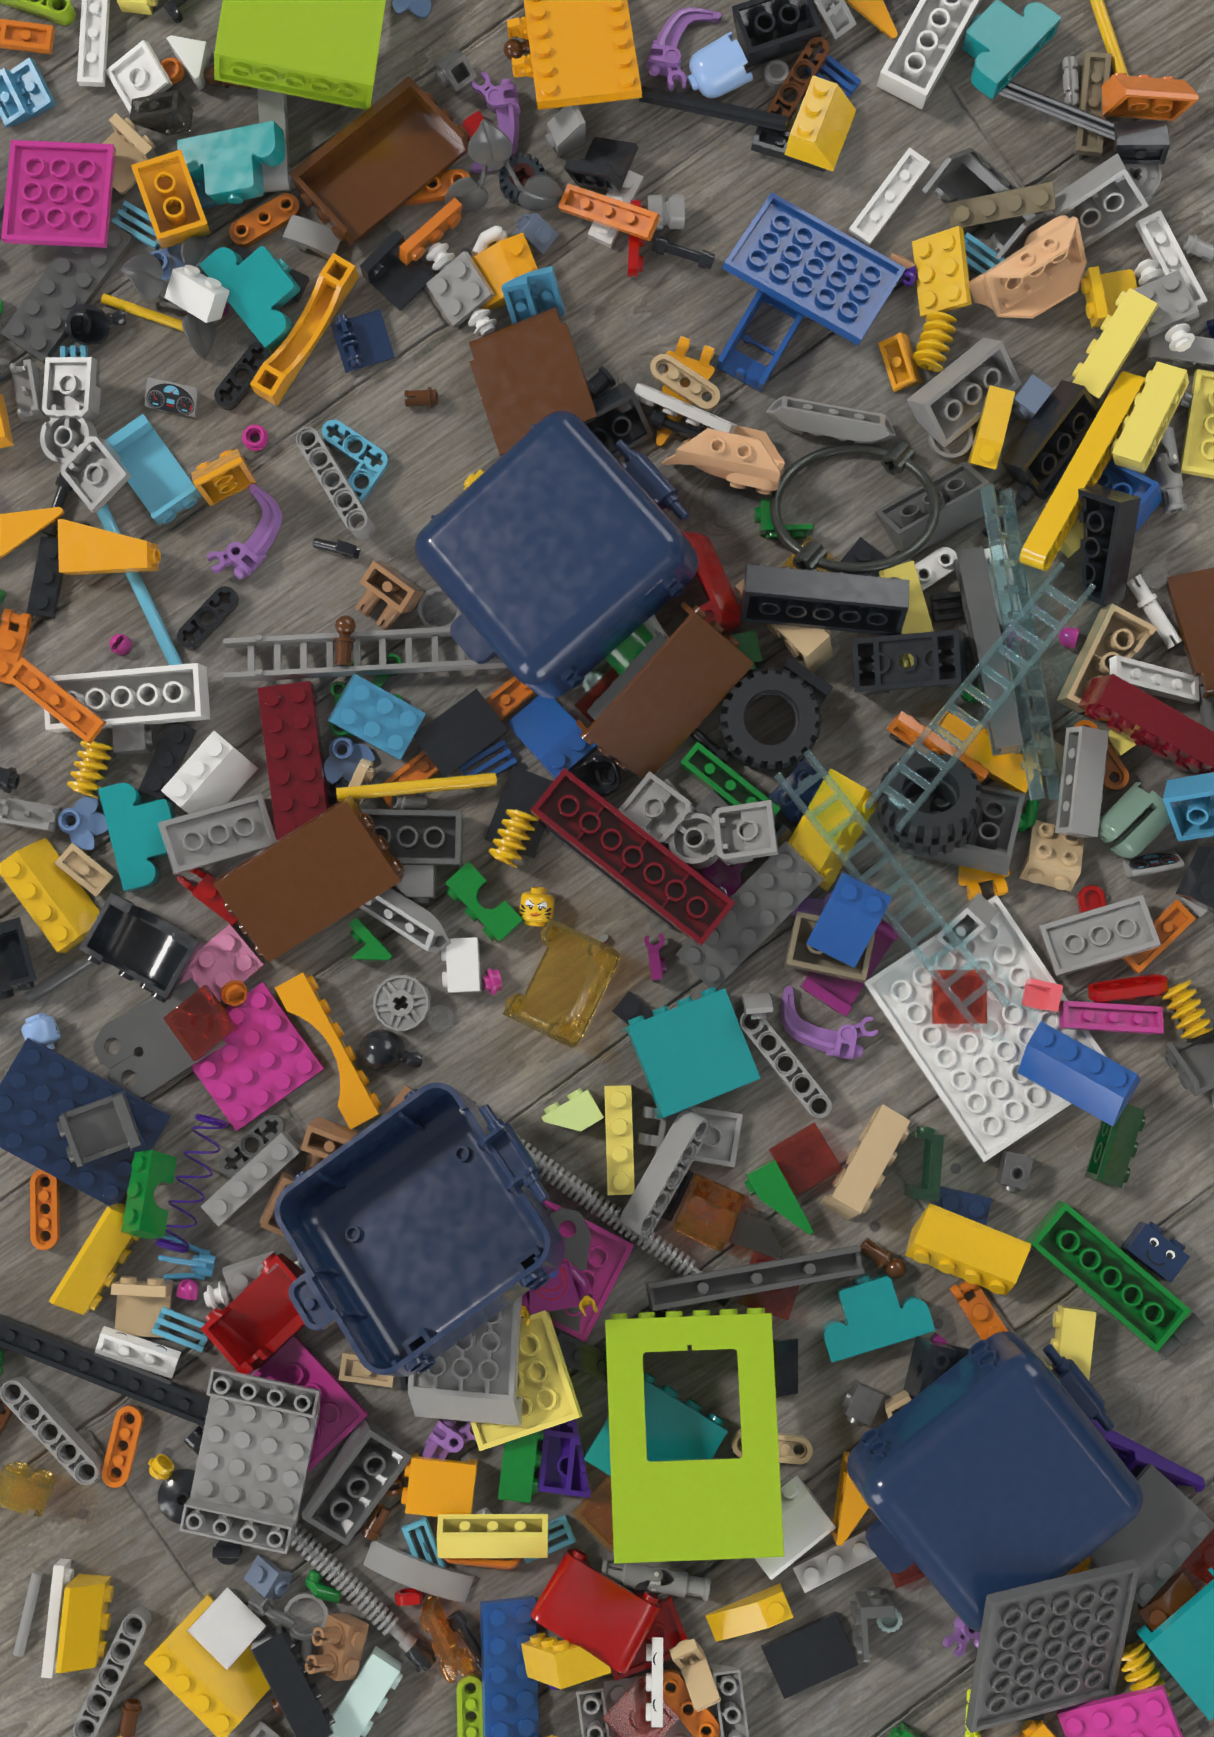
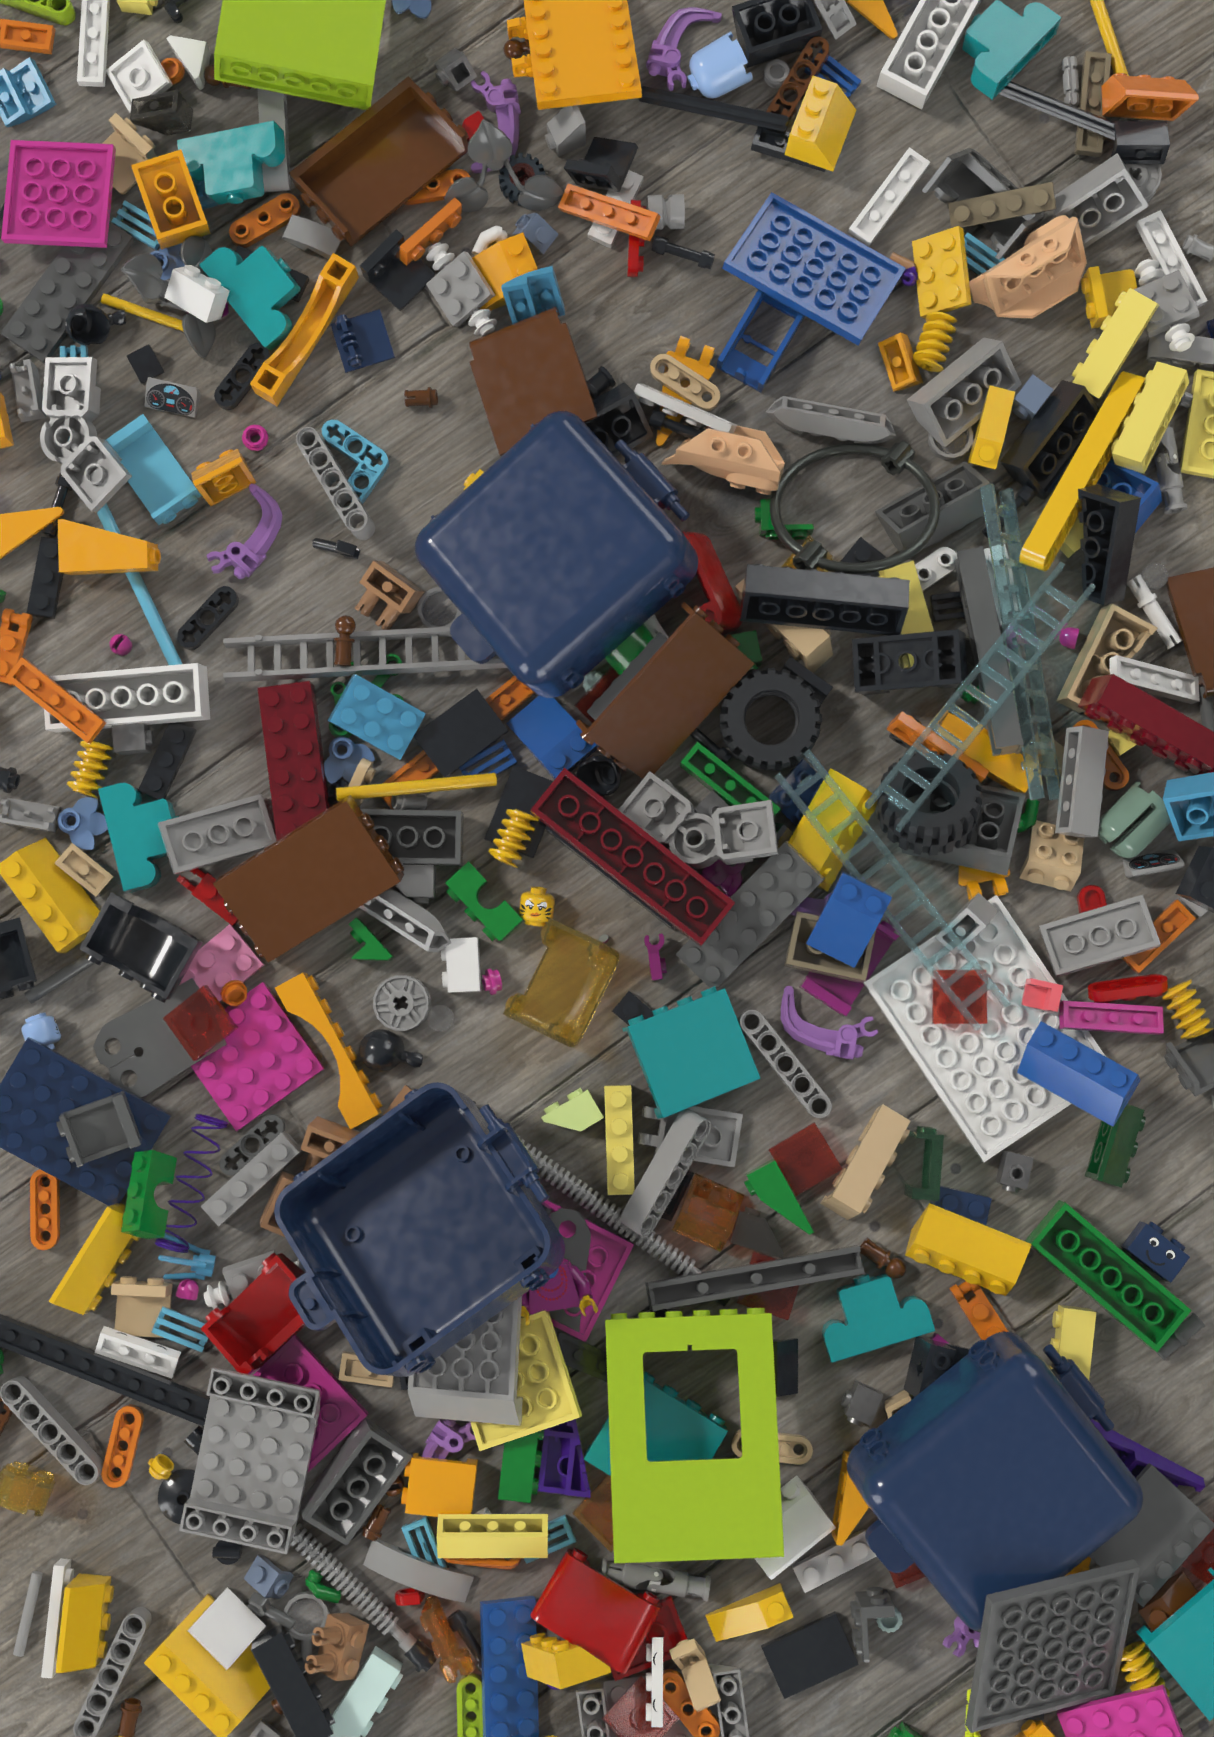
white slope [161,731,259,814] -> none
light grey slope [741,992,773,1019] -> none
none -> black slope [127,344,165,384]

